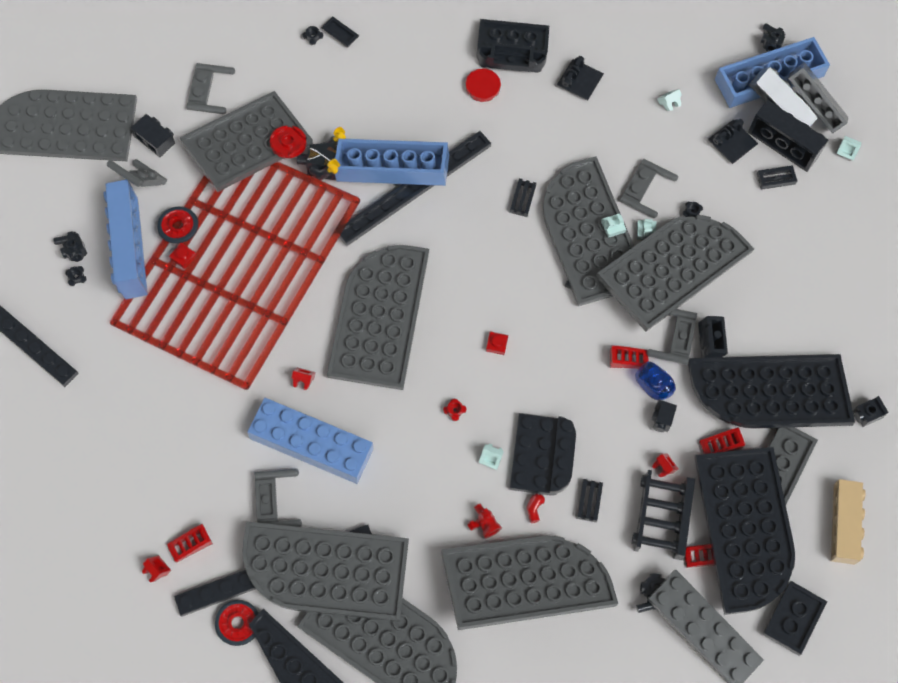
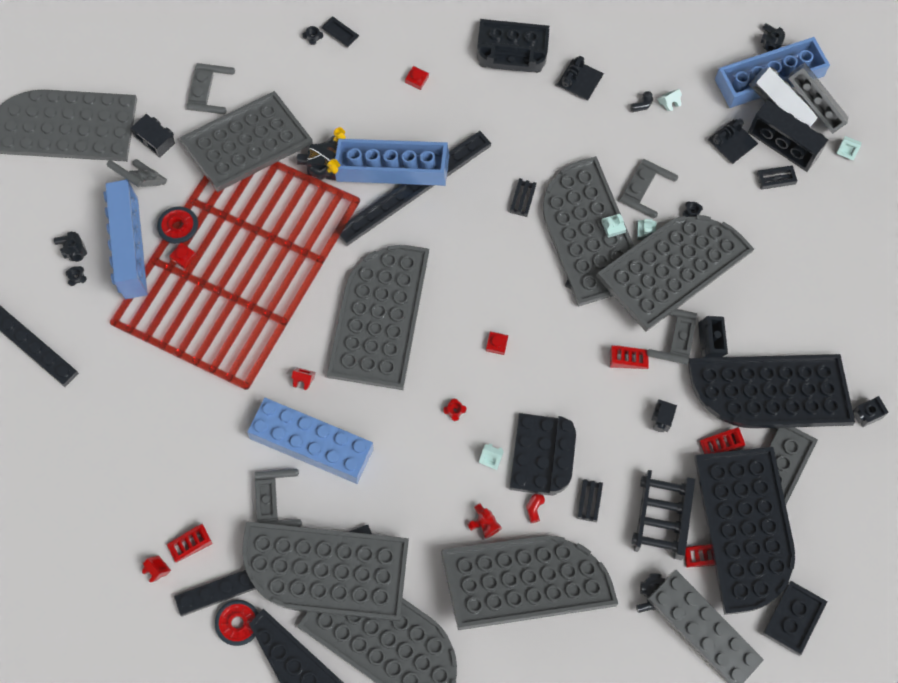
red tile [270,125,307,158] -> none
red tile [465,68,501,102] -> none
clear blue piece [635,361,676,400] -> none
red tile [652,453,679,477] -> none
tan brick [831,479,866,565] -> none
none -> red plate [405,66,429,90]
none -> black arm [631,91,653,112]

